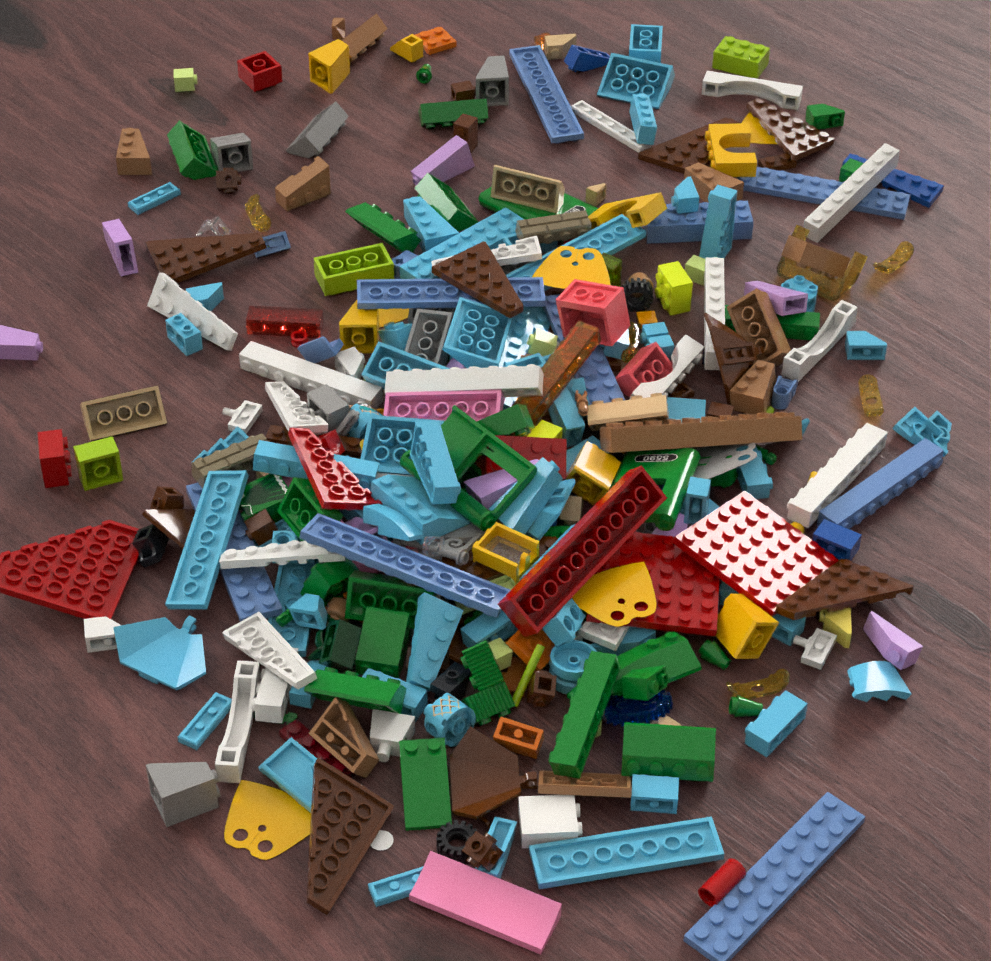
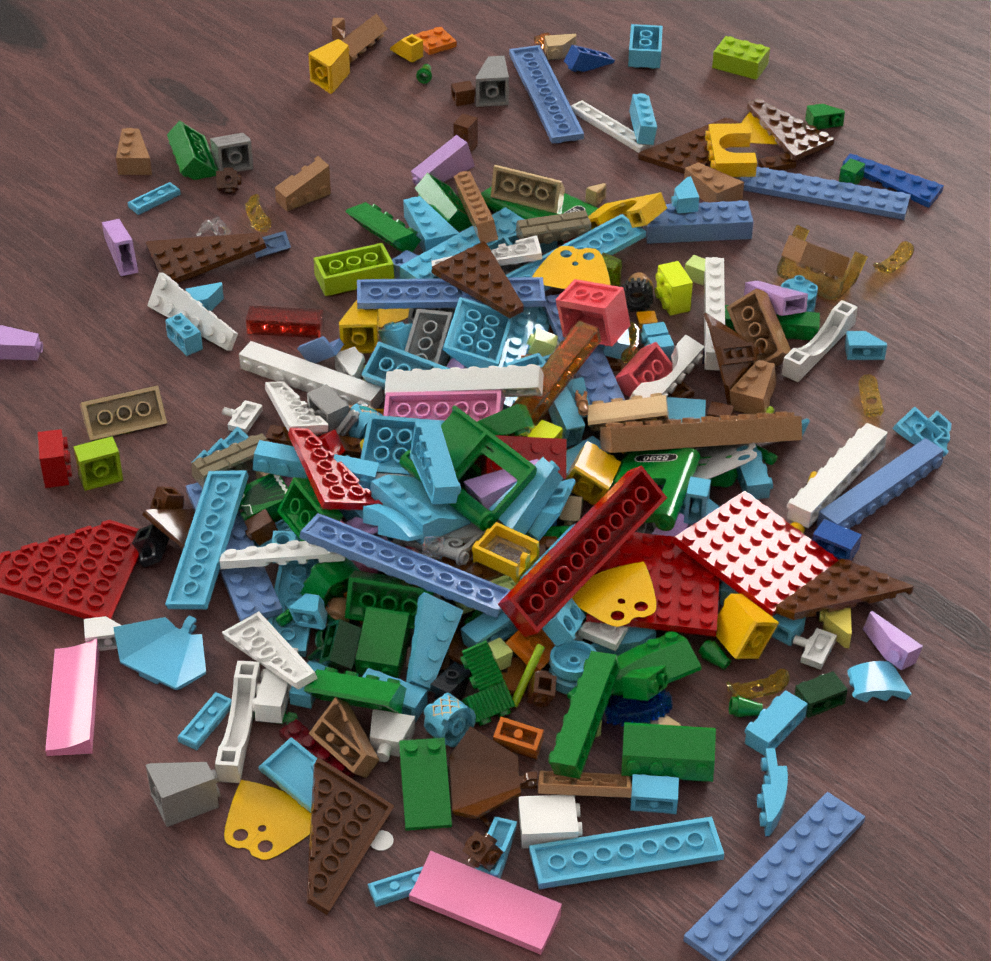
yellowish green brick [174,68,198,92] -> none
red brick [237,51,283,92] -> none
light grey slope [286,101,349,158] -> none
red bush [291,330,308,348] -> none
green slope [418,98,489,129] -> none
black tyre [436,820,477,865] -> none
medium azure slope [597,53,675,109] -> none
red pin [698,858,746,907] -> none
medium azure wedge [699,185,738,259] -> none
white arch [702,71,803,110] -> none
medium blue piece [771,375,798,410] -> none
white brick [803,143,900,243] -> none
none -> bright pink arch [45,638,100,756]
none -> medium nougat brick [454,171,498,243]
none -> medium azure slope [757,748,788,836]
none -> dark green brick [794,671,848,718]

